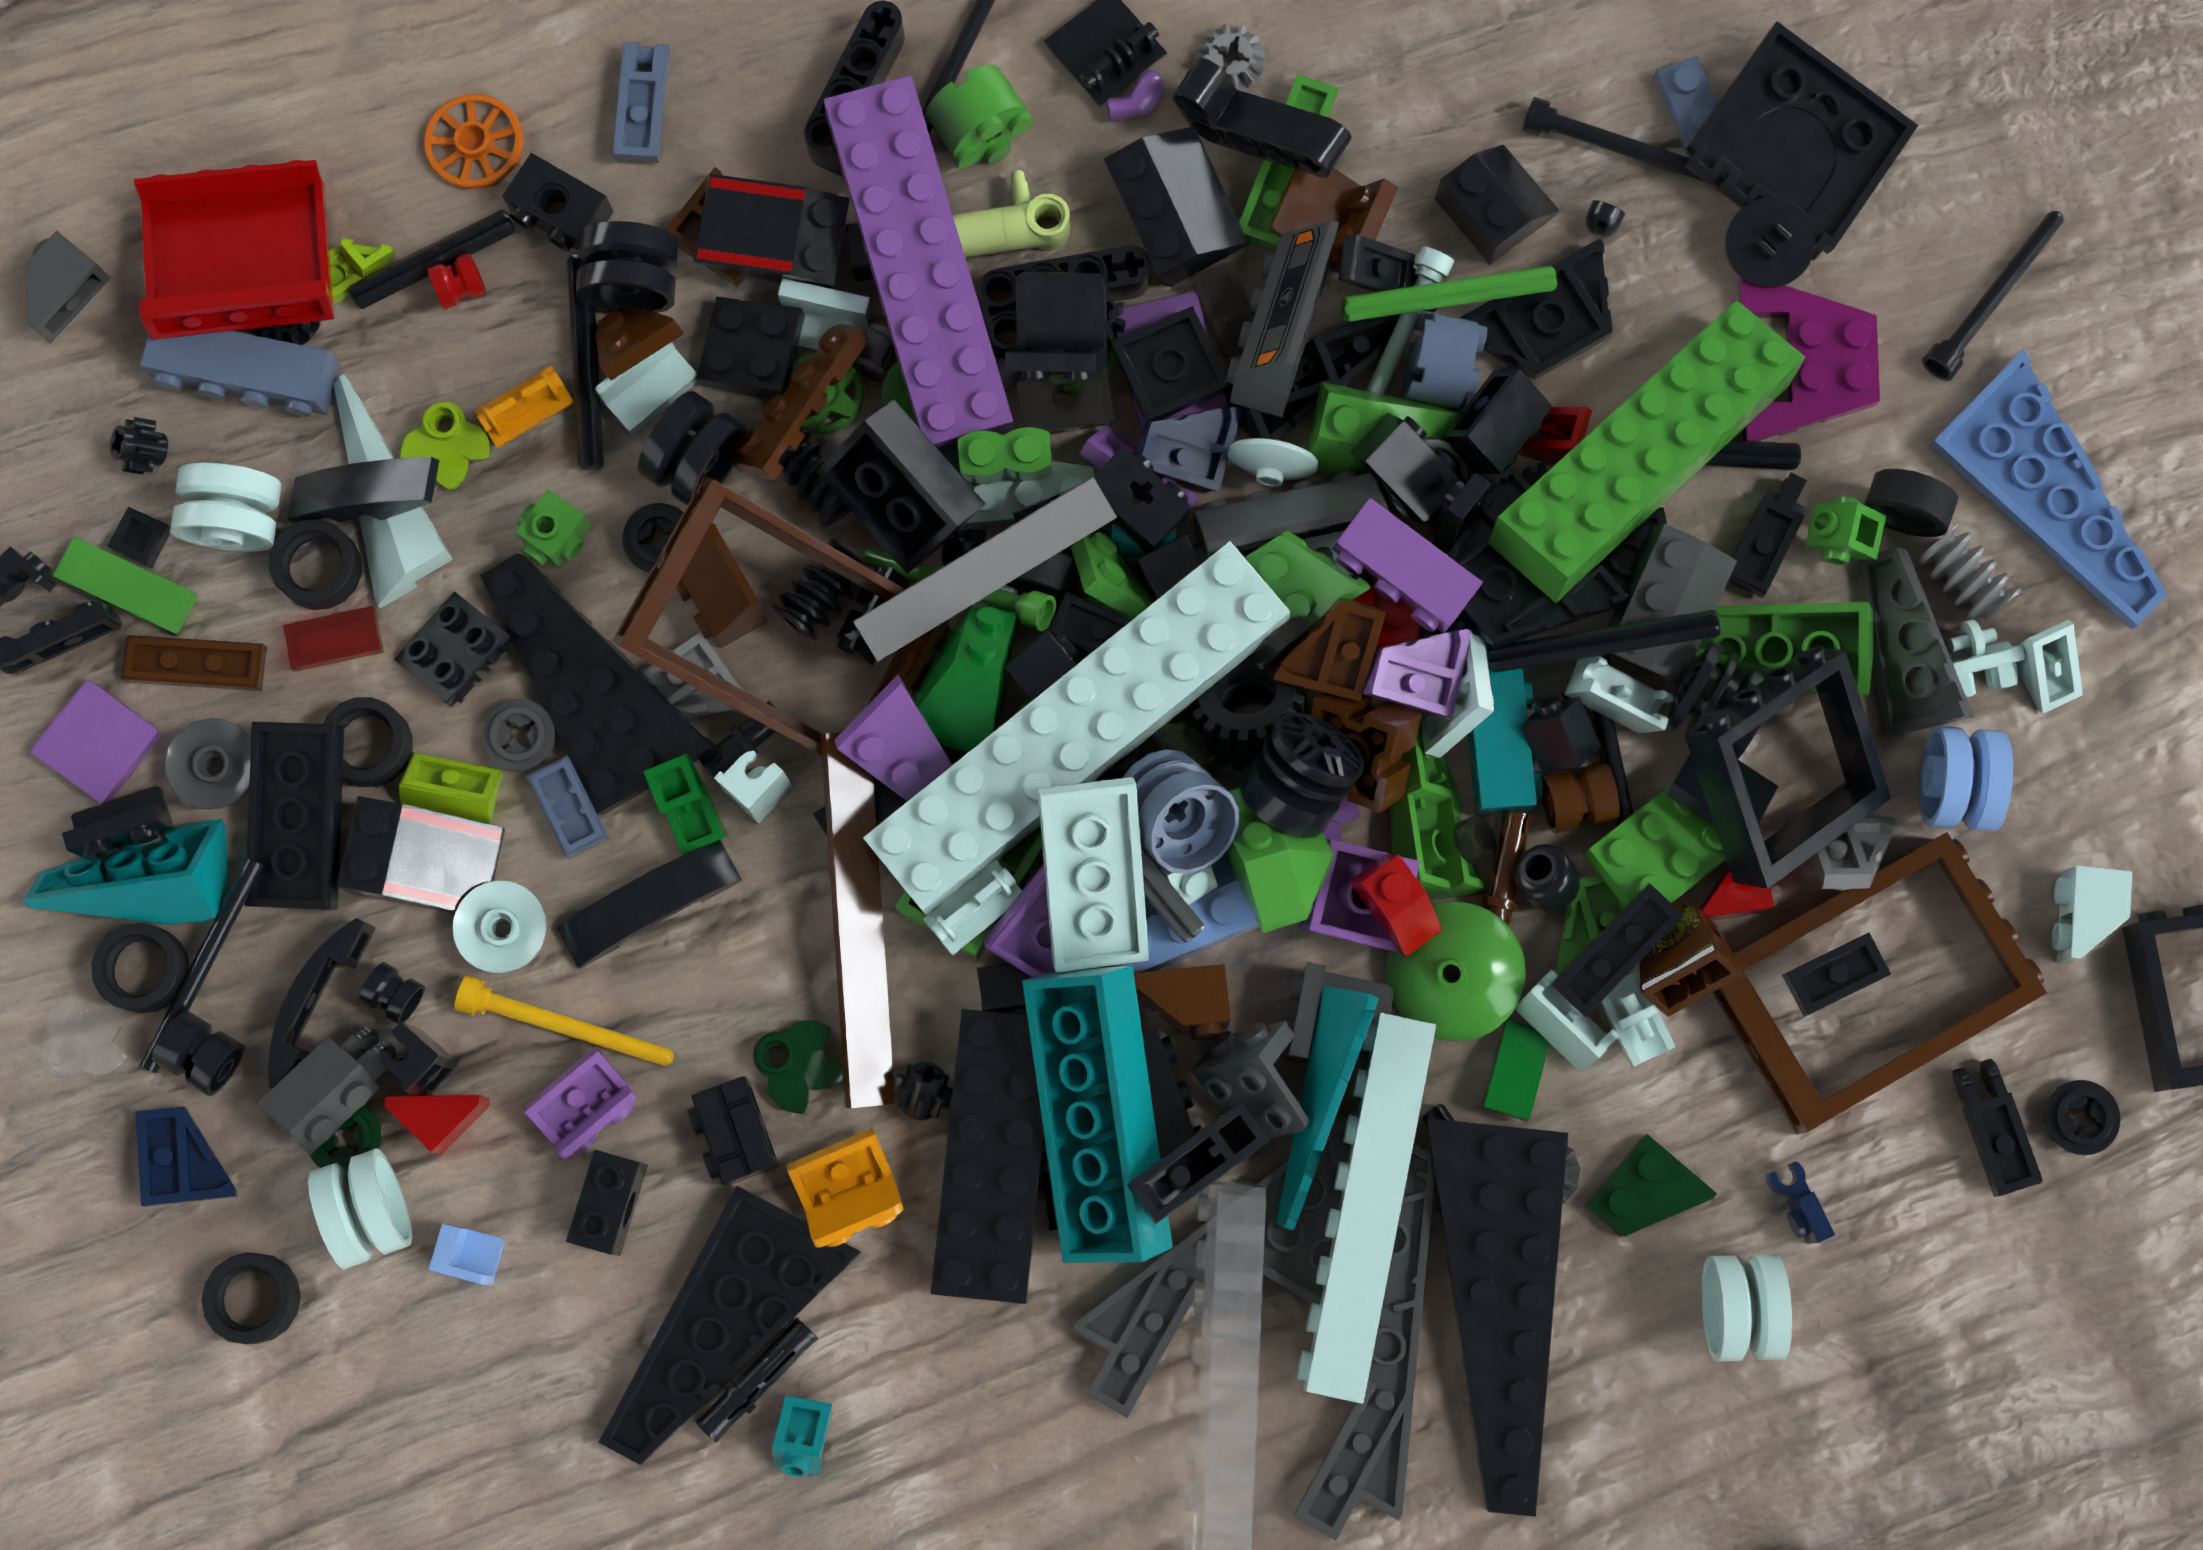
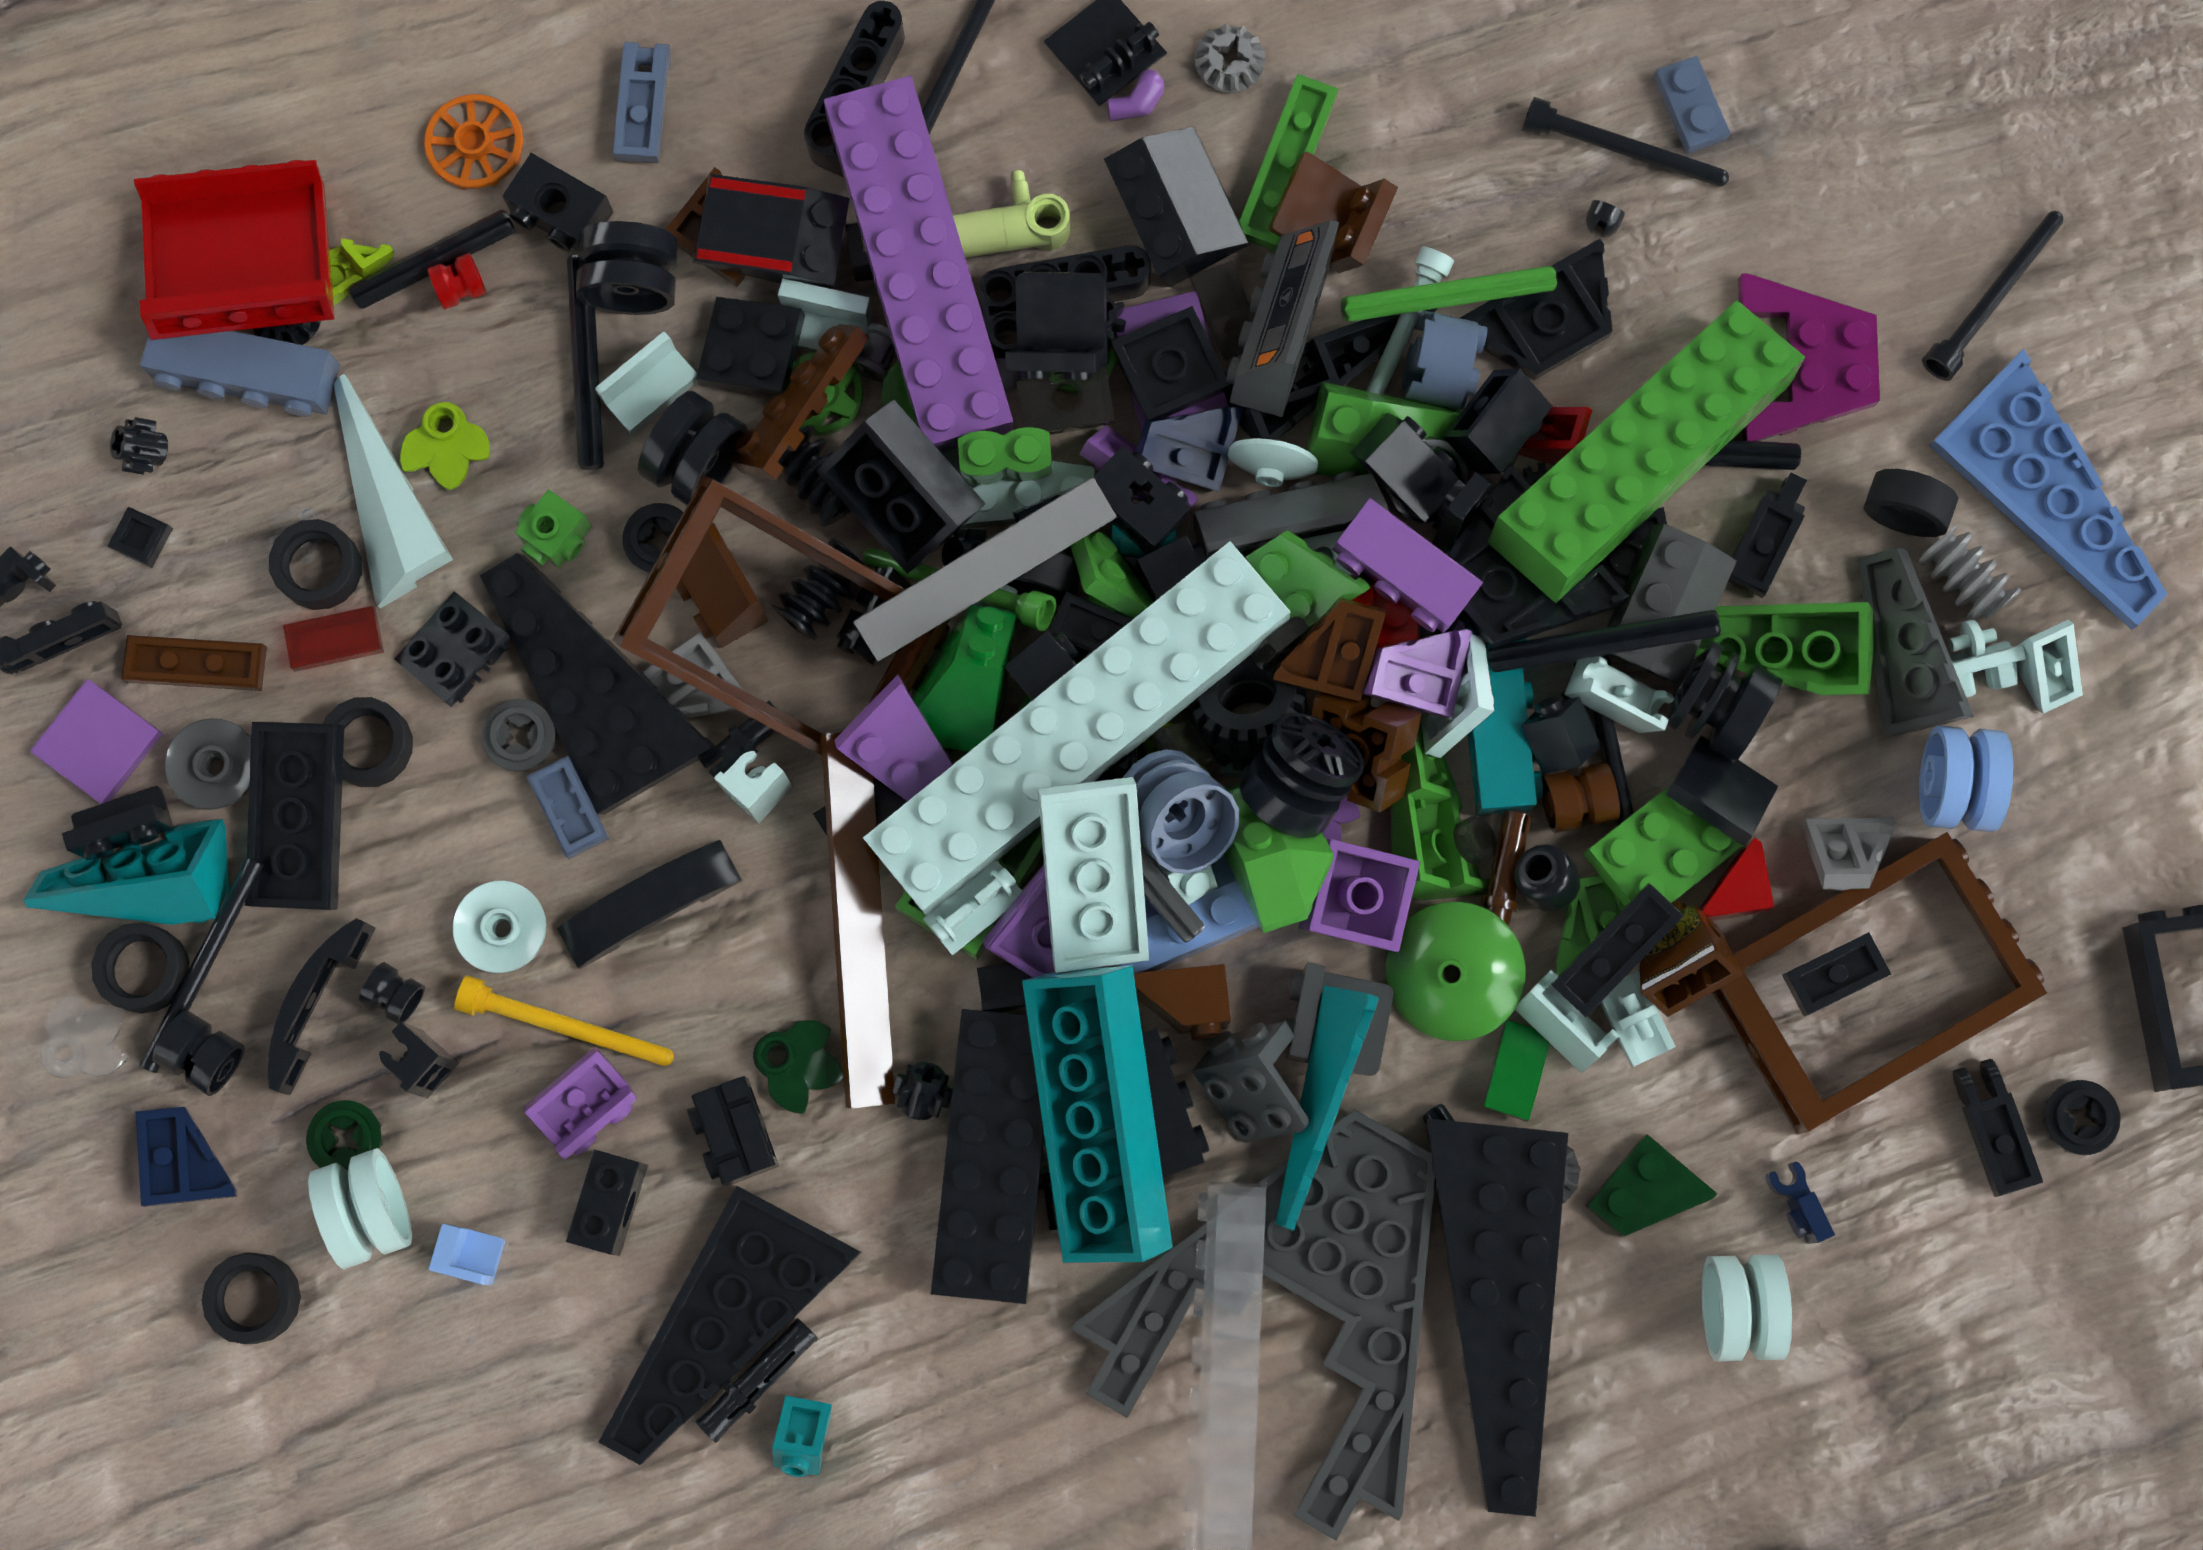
dark grey slope [26,230,111,344] -> none
bright green tile [53,536,199,635] -> none
light aqua wheel [170,462,281,552] -> none
dark grey hinge [257,1026,397,1155] -> none
black slope [287,457,440,523] -> none
slope [337,796,505,913] -> none
red slope [385,1095,489,1155] -> none
lime slope [399,752,503,824] -> none
light orange hinge [474,365,574,449] -> none
reddish brown wing [595,305,684,381] -> none
green slope [643,754,728,855] -> none
light orange bracket [786,1127,904,1248] -> none
bright green brick [927,65,1034,168] -> none
black slope [1127,1101,1270,1225] -> none
black beam [1172,58,1352,178] -> none
light aqua brick [1297,1013,1436,1404] -> none
black hinge [1338,235,1418,292] -> none
red slope [1349,854,1442,958] -> none
black slope [1434,144,1560,265] -> none
black window [1684,645,1891,889] -> none
black hinge [1685,21,1919,261] -> none
black piece [1725,197,1816,288] -> none
bright green brick [1805,496,1886,565] -> none
light aqua slope [2051,865,2132,964] -> none

